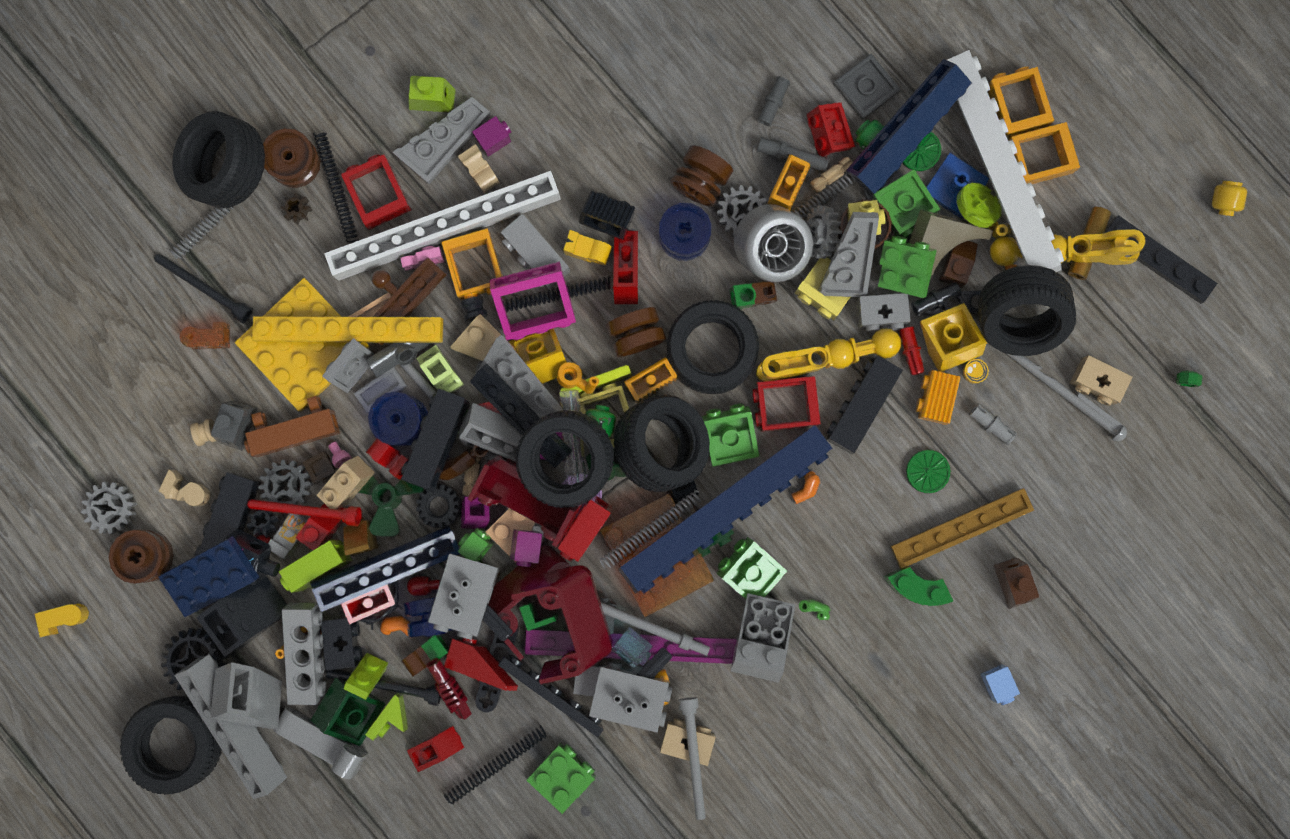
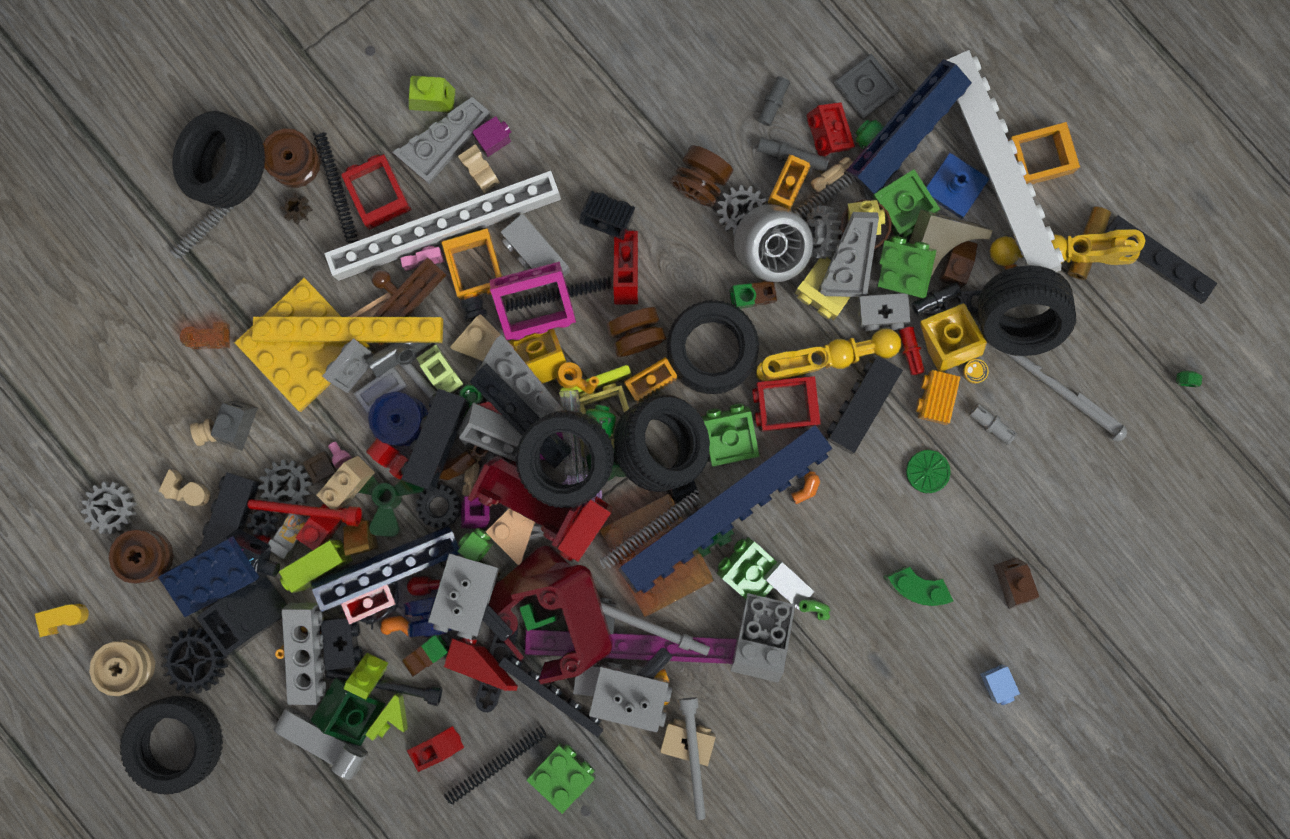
black piece [154,254,253,324] -> none
light grey brick [174,654,287,799] -> none
light grey slope [210,662,282,730] -> none
dark orange brick [244,396,341,458] -> none
dark red hinge [426,658,472,720] -> none
magenta brick [510,529,542,567] -> none
yellow leg [563,230,612,265] -> none
clear light blue brick [611,627,652,668] -> none
clear blue wheel [659,203,711,261] -> none
pearl gold plate [890,488,1034,569] -> none
green wheel [902,132,941,171] -> none
lime tile [956,183,1002,228] -> none
light orange window [988,66,1054,139] -> none
yellow arm [988,221,1012,238] -> none
tan brick [1069,355,1133,406] -> none
yellow head [1212,181,1247,216] -> none
none -> tan wheel [89,639,155,696]
none -> green tile [459,385,483,408]
none -> tile [763,560,814,610]

